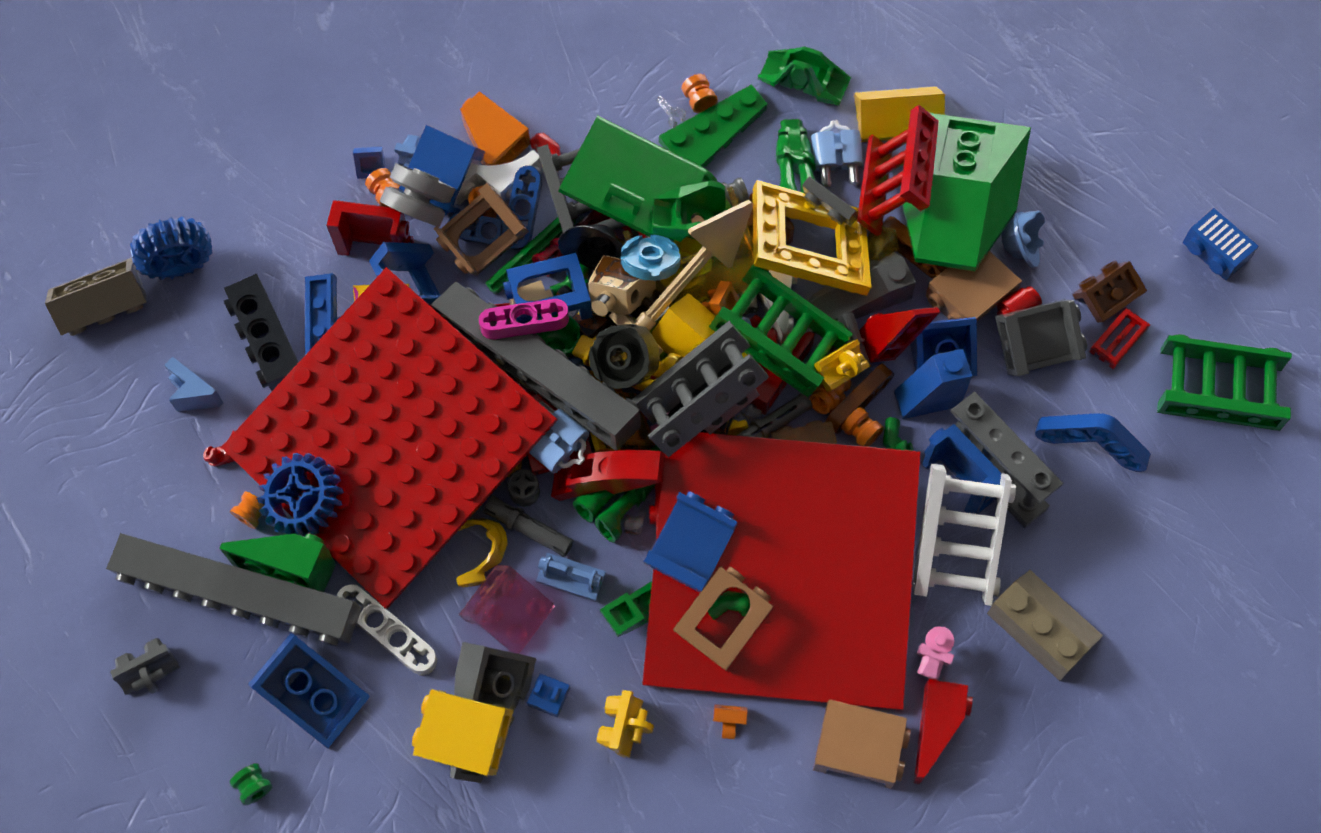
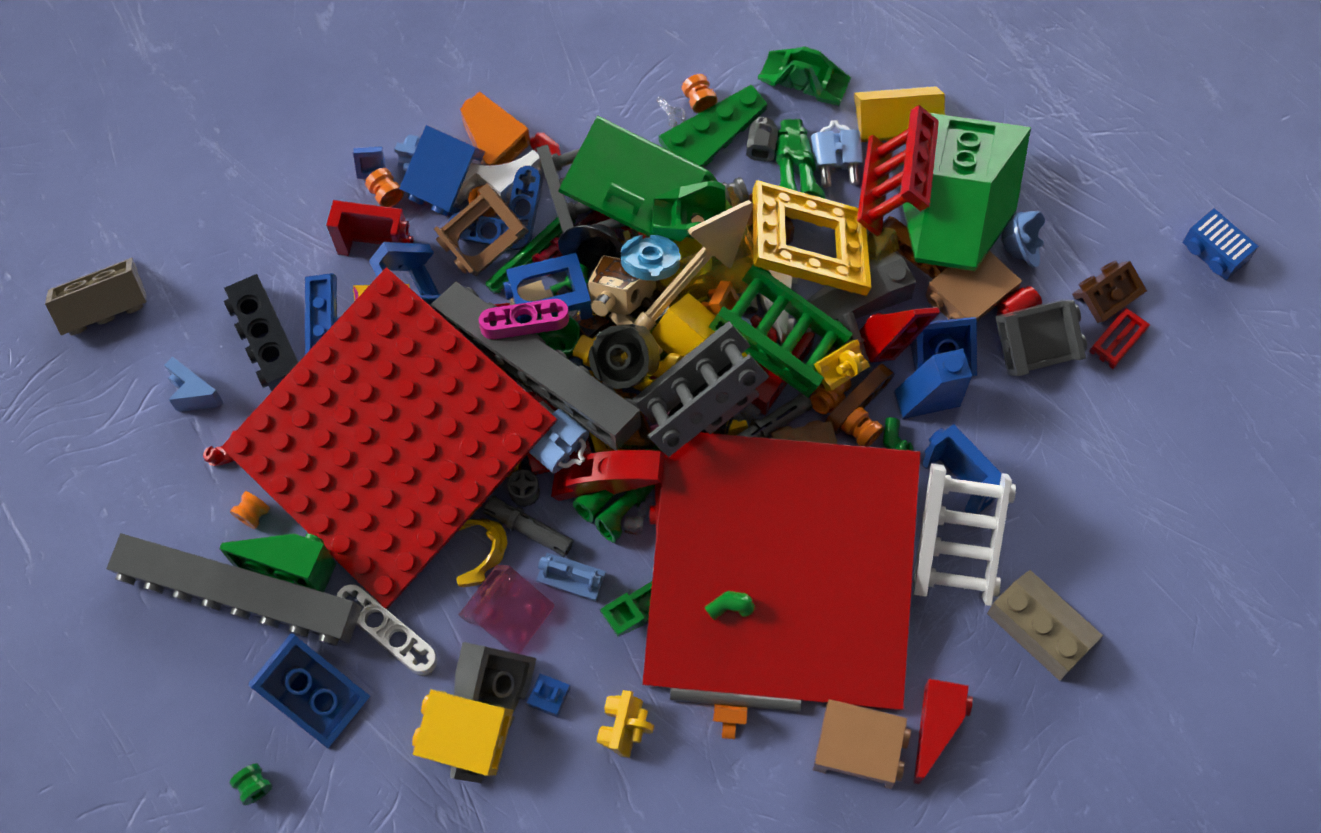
dark grey hips [110,638,180,695] -> none
blue gear [130,216,213,280] -> none
blue gear [257,453,344,537] -> none
light grey wheel [380,163,455,227] -> none
blue panel [643,491,737,593] -> none
medium nougat panel [673,566,773,671] -> none
dark grey plate [802,177,857,227] -> none
bright pink hips [916,626,954,680] -> none
dark grey fence [951,392,1063,528] -> none
blue beam [1035,413,1151,472] -> none
green fence [1157,334,1292,431] -> none
none -> dark grey bar [670,688,801,712]
none -> dark grey rock [746,117,778,161]

